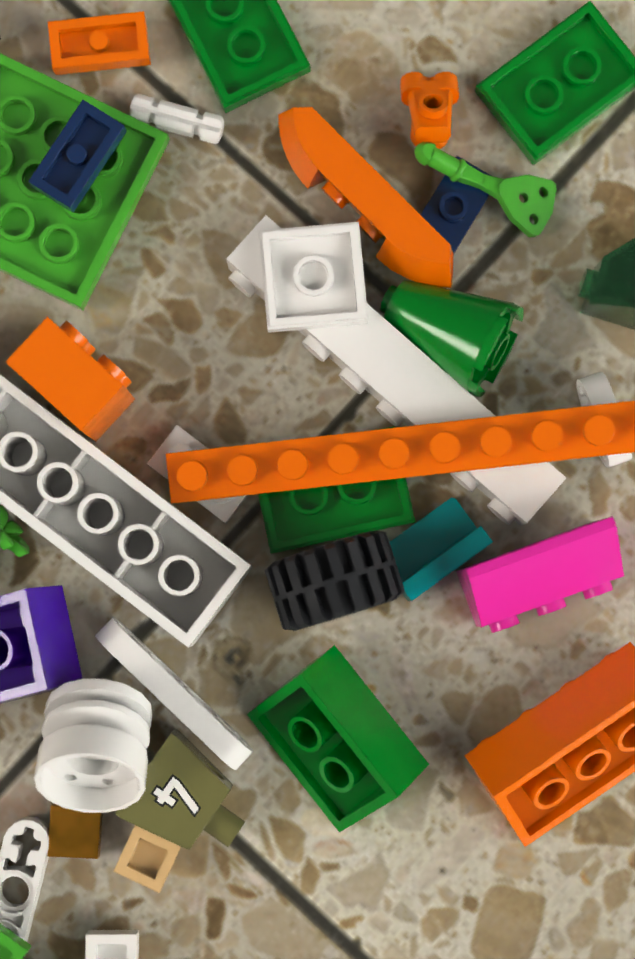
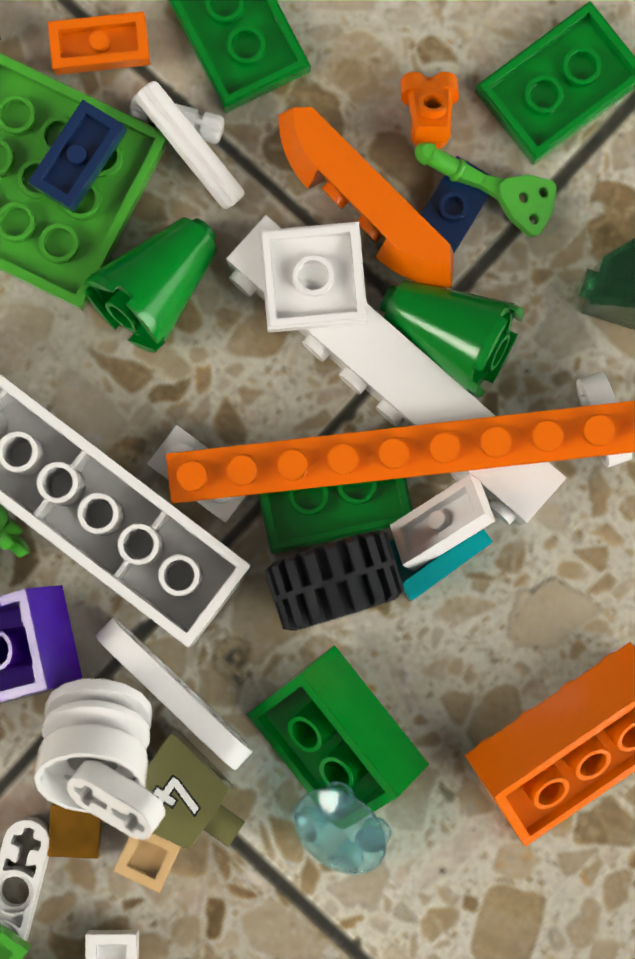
orange brick [5,316,135,442] -> none
dark pink slope [456,516,624,633] -> none
none -> white beam [67,760,165,840]
none -> green cone [84,217,217,353]
none -> white axle [135,81,245,209]
none -> clear light blue dish [293,782,392,875]
none -> white plate [390,474,495,572]

